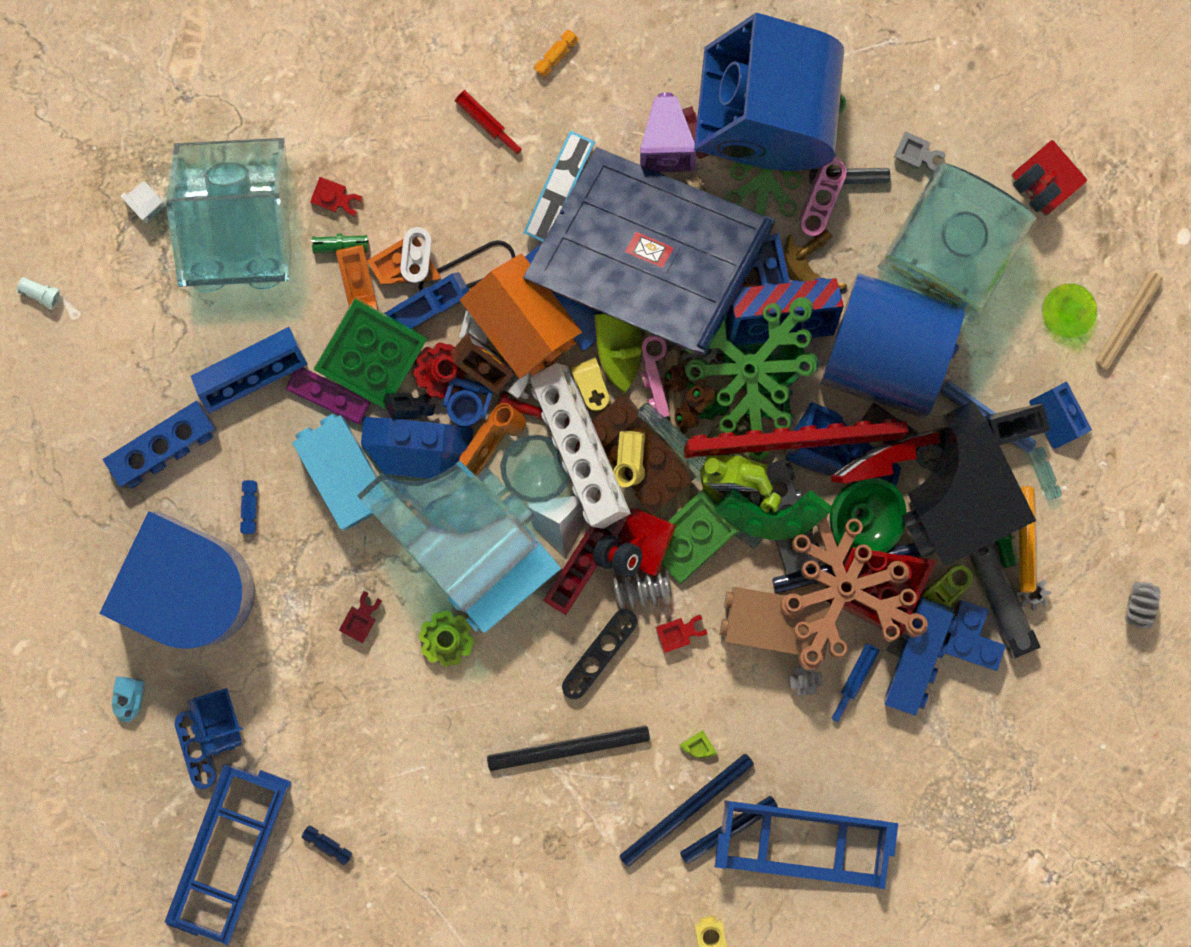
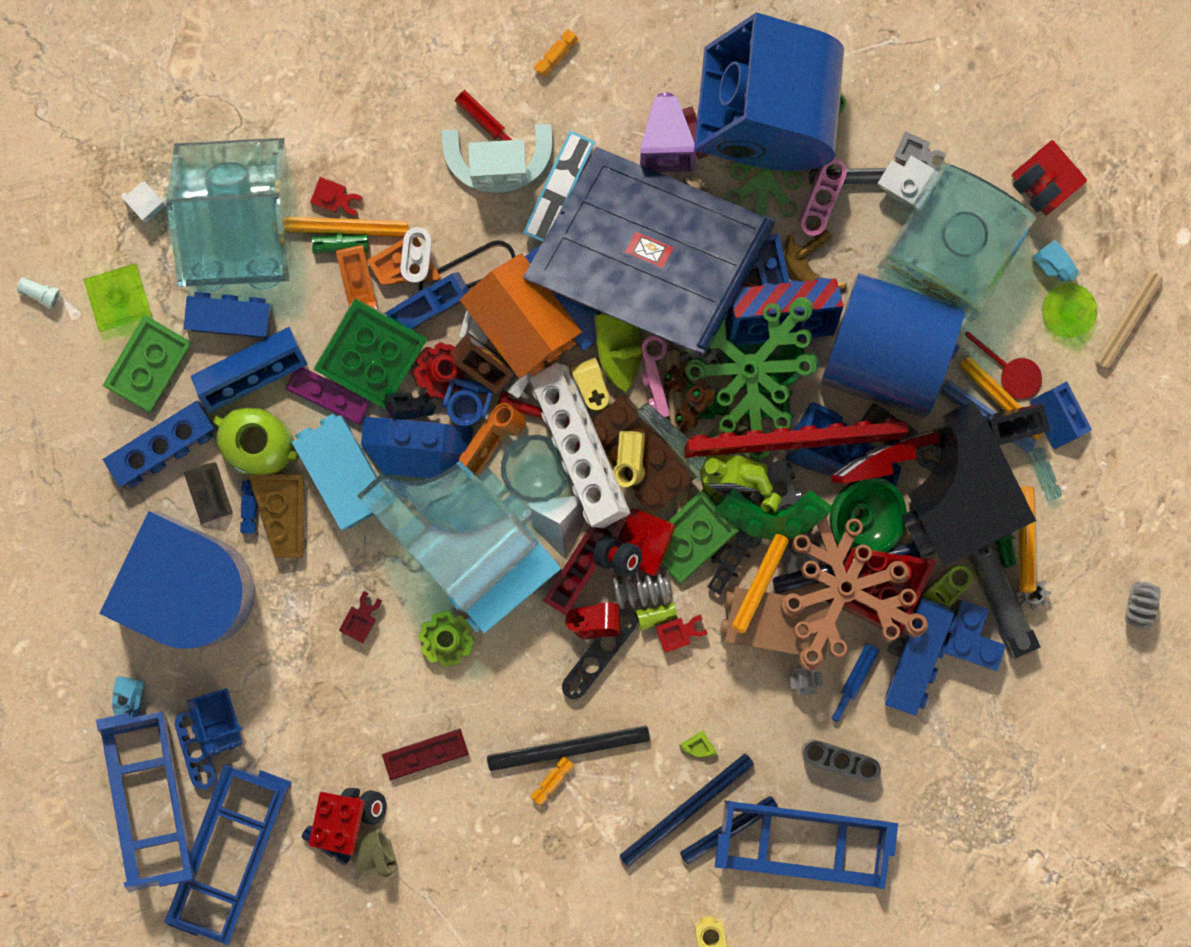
none -> clear neon green tile [83,263,153,332]
none -> blue piece [96,711,195,893]
none -> bright green tile [102,314,192,413]
none -> blue brick [183,292,272,338]
none -> clear smoke slope [184,462,233,524]
none -> lime piece [213,408,300,475]
none -> pearl gold wing [247,474,304,558]
none -> light orange axle [272,216,409,237]
none -> red plate [309,788,387,855]
none -> olive piece [350,829,397,877]
none -> dark red tile [382,728,469,781]
none -> light aqua piece [442,124,552,193]
none -> light orange axle [531,757,574,806]
none -> red piece [565,602,620,640]
none -> lime pin [635,602,678,632]
none -> black piece [707,530,755,595]
none -> light orange axle [732,534,789,634]
none -> dark grey beam [801,739,881,782]
none -> white brick [877,155,935,208]
none -> light orange axle [959,356,1043,440]
none -> red piece [965,331,1042,399]
none -> medium azure rock [1032,240,1079,282]

